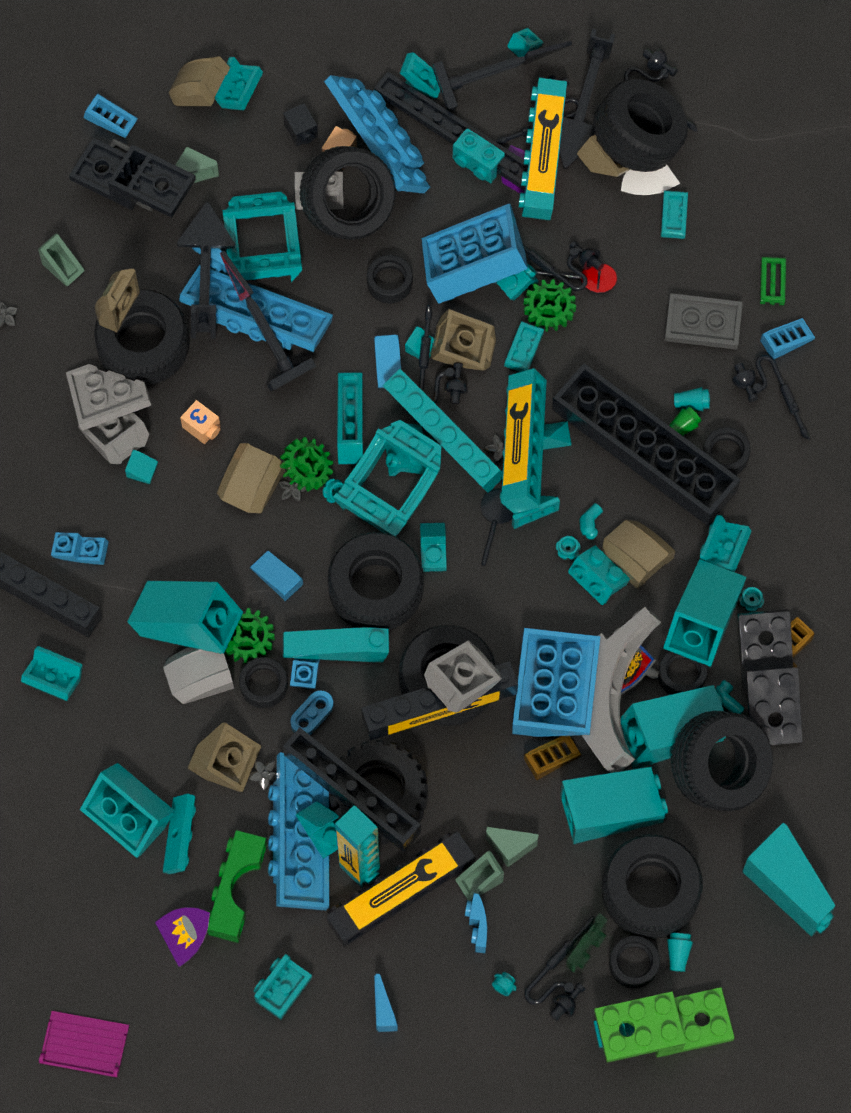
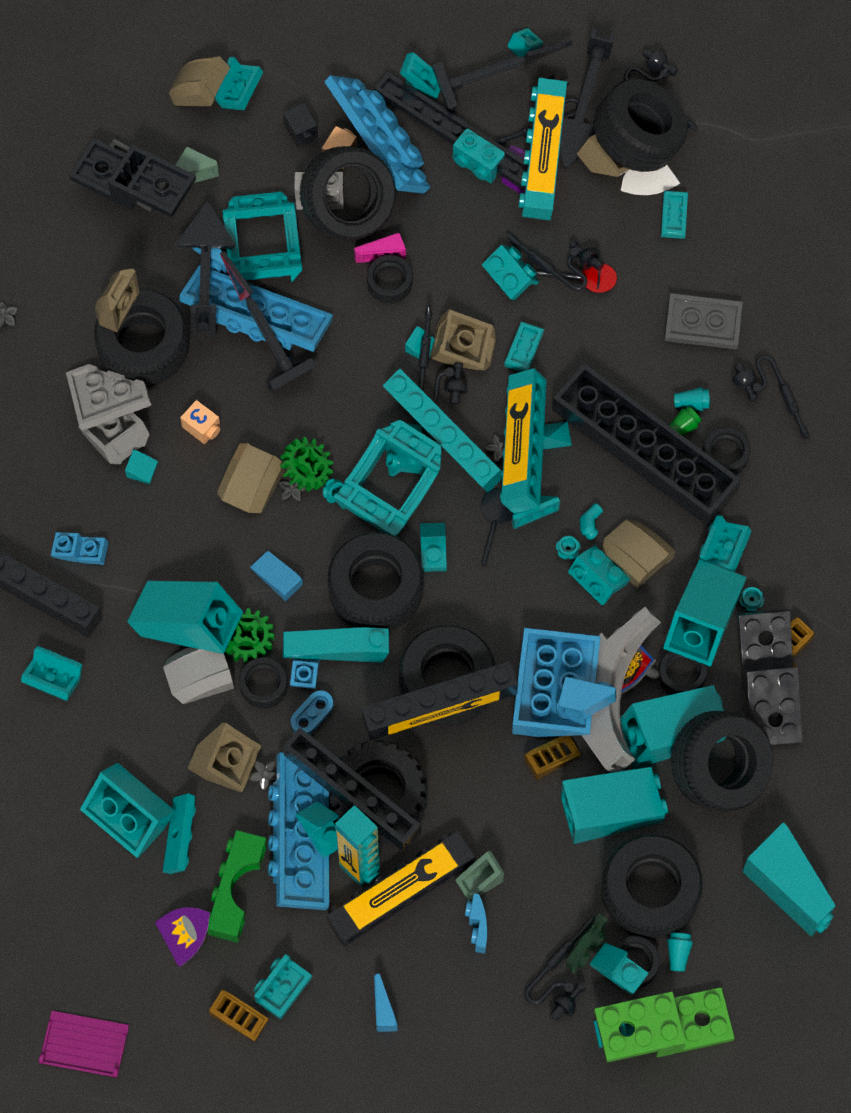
sand green slope [38,233,85,286] -> none
dark azure slope [83,93,138,138] -> none
teal slope [337,373,363,464] -> none
dark azure slope [374,335,401,388] -> none
dark azure slope [421,203,528,304] -> none
light grey slope [424,641,502,712] -> none
sand green slope [486,827,539,867] -> none
teal plate [492,972,517,996] -> none
green gear [523,279,576,332] -> none
teal arm [716,680,745,714] -> none
green tile [760,257,786,305] -> none
dark azure slope [760,318,815,359] -> none
none -> pearl gold slope [209,989,269,1042]
none -> dark pink slope [354,233,406,263]
none -> dark azure slope [558,676,617,719]
none -> teal slope [589,943,648,996]

